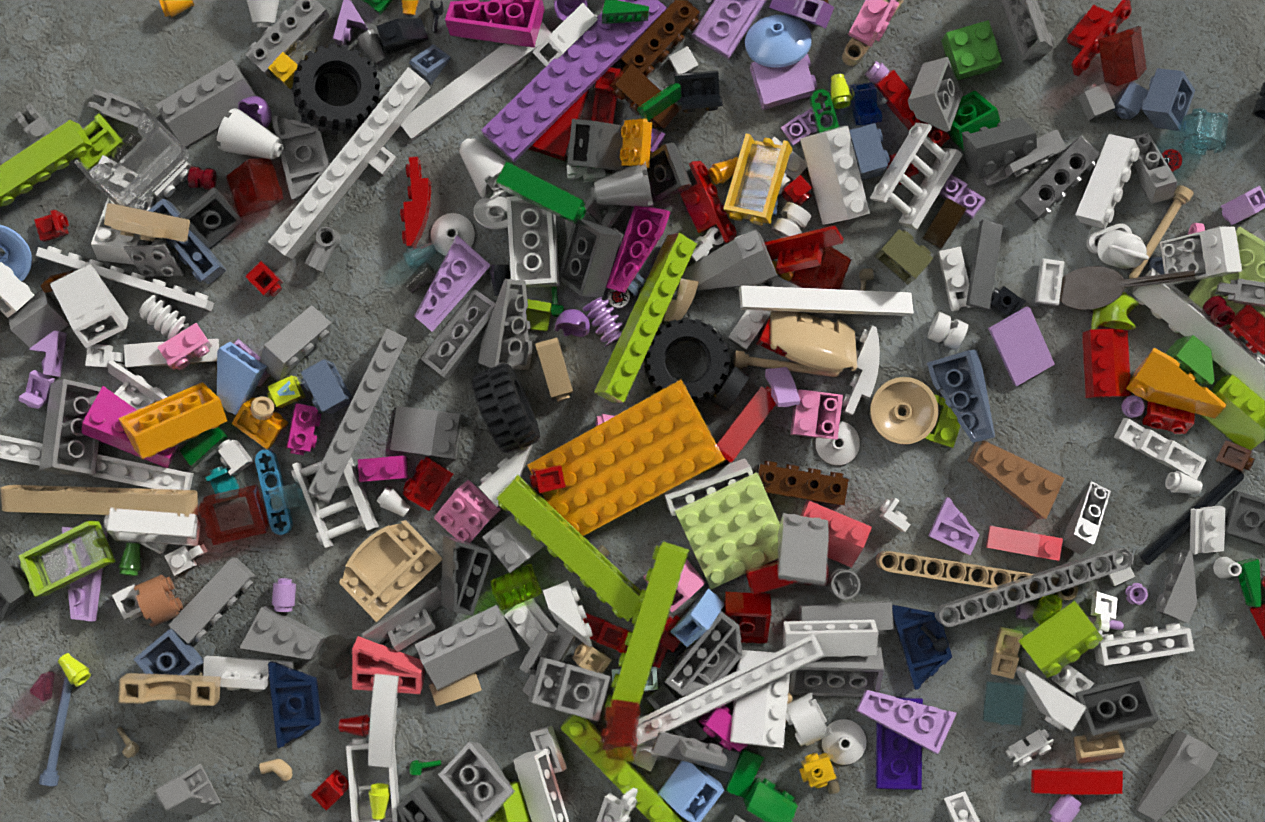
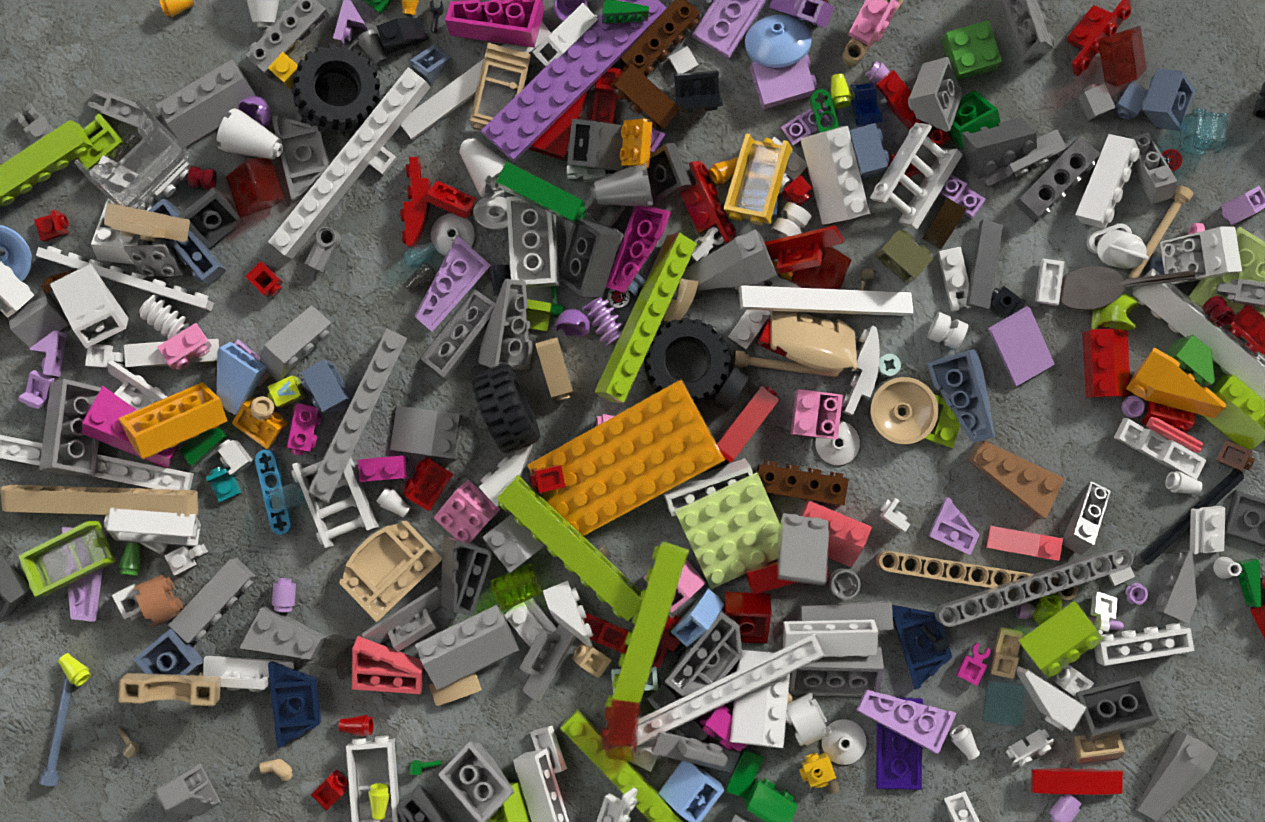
clear pink slope [30,671,55,701] -> none
clear red window [199,484,269,545] -> none
white slope [368,674,399,768] -> none
light grey slope [528,657,610,721] -> none
green slope [637,83,681,122] -> none
lavender slope [765,367,800,407] -> none
none -> red bracket [425,181,477,219]
none -> door [469,43,531,131]
none -> light aqua wheel [878,354,901,377]
none -> white cone [950,725,980,760]
none -> dark pink plate [955,642,990,686]
none -> coral axle [1146,417,1203,453]

